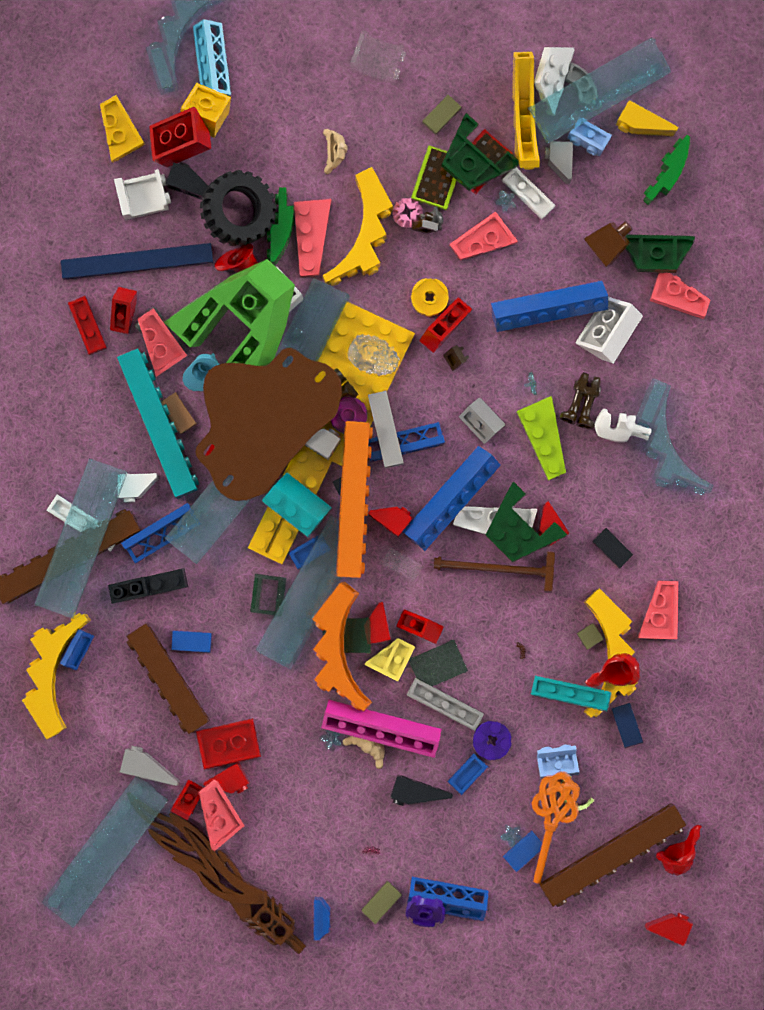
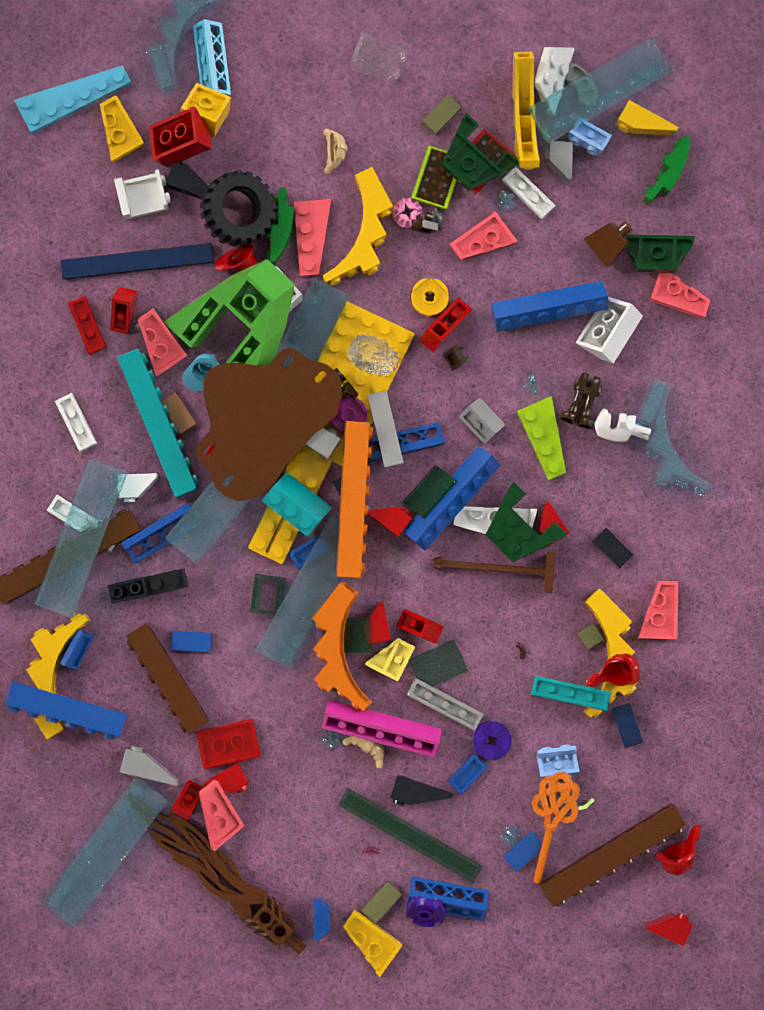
none -> blue brick [3,681,127,740]
none -> medium azure wing [14,65,132,134]
none -> white tile [55,393,97,453]
none -> clear green tile [338,787,483,883]
none -> yellow wing [343,909,403,978]
none -> clear green piece [403,465,457,519]

